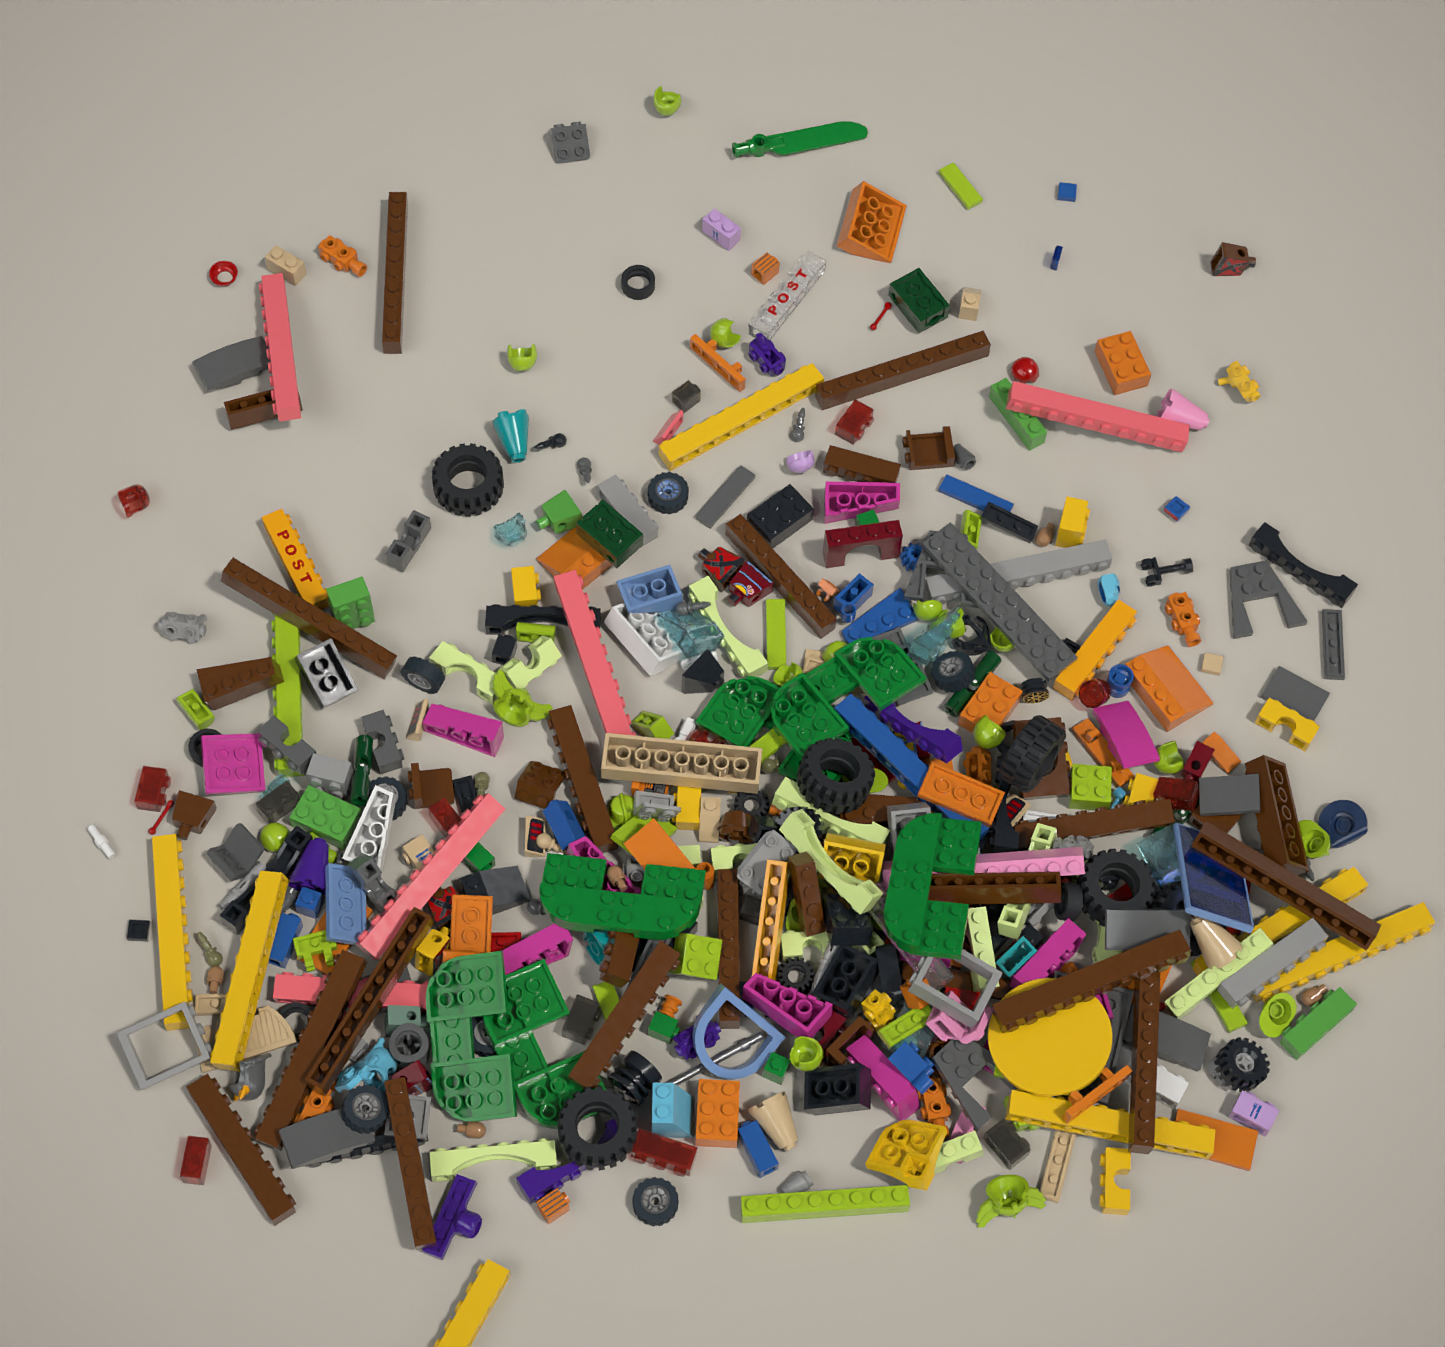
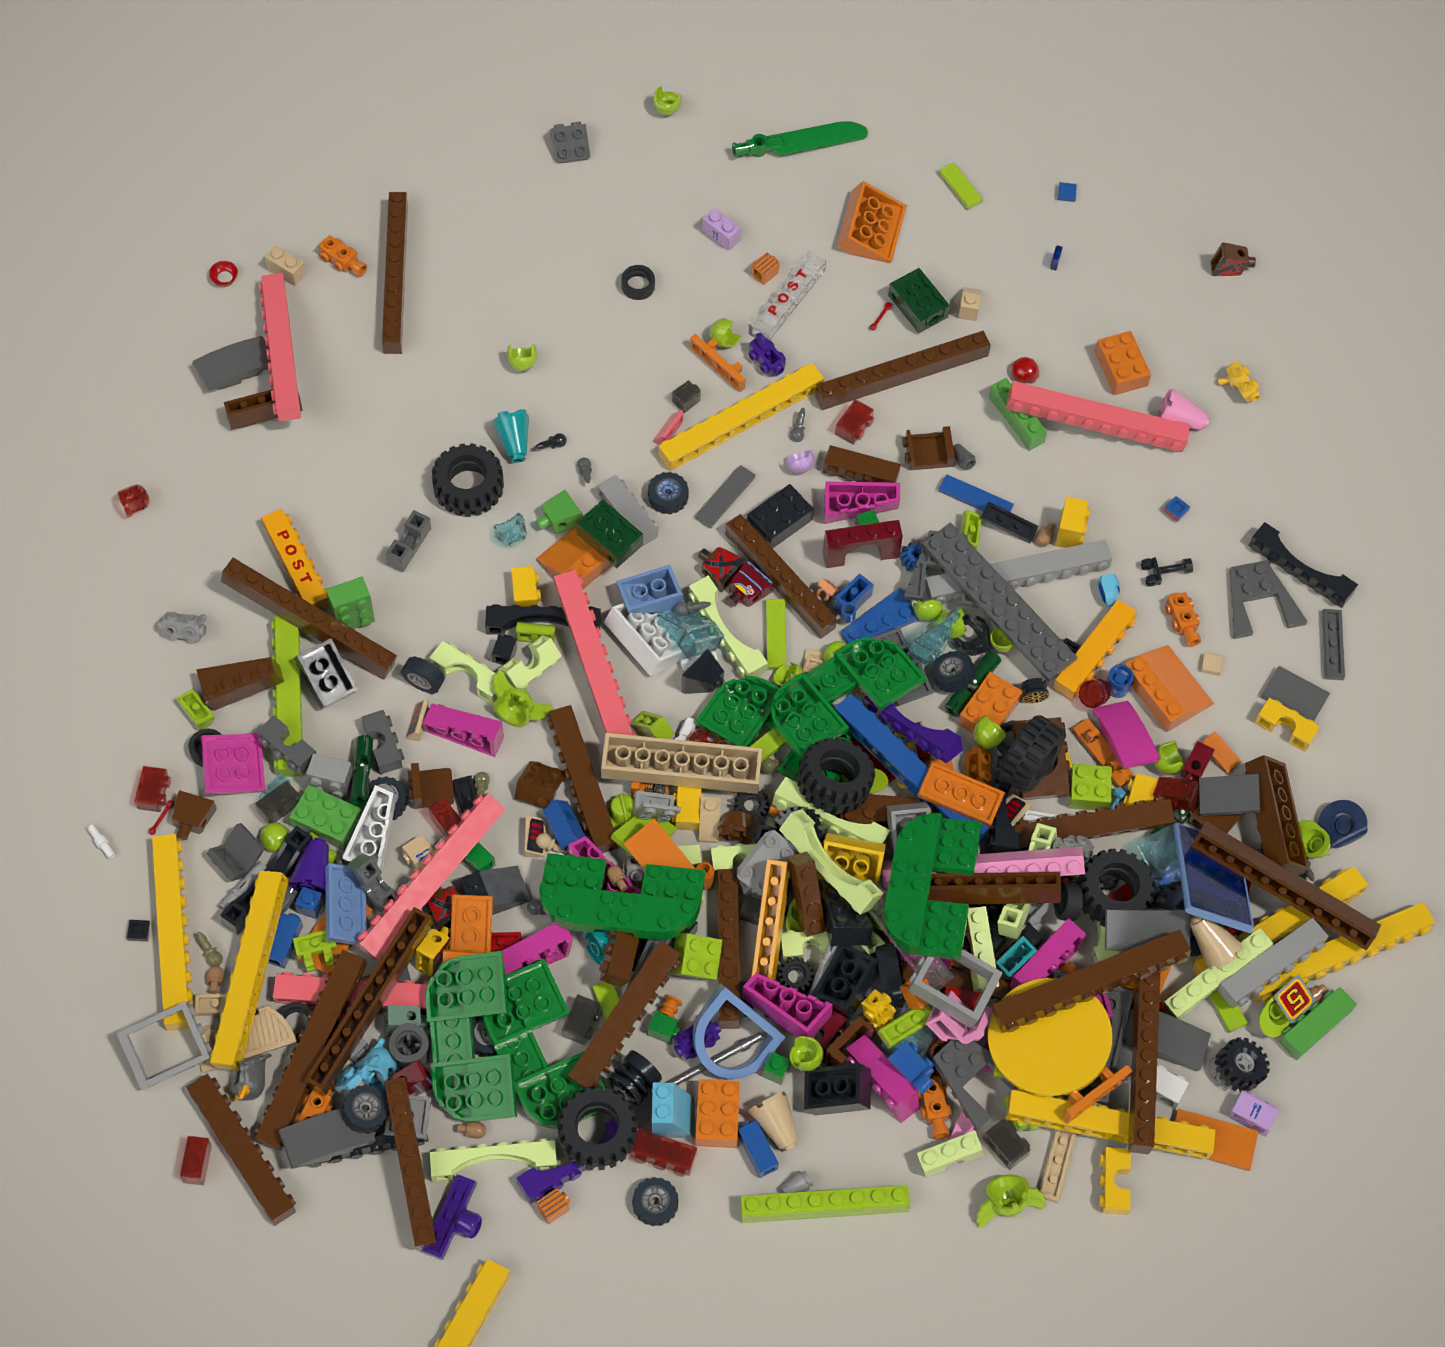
yellow slope [865,1120,948,1191] -> none
none -> sticker [1274,975,1316,1023]

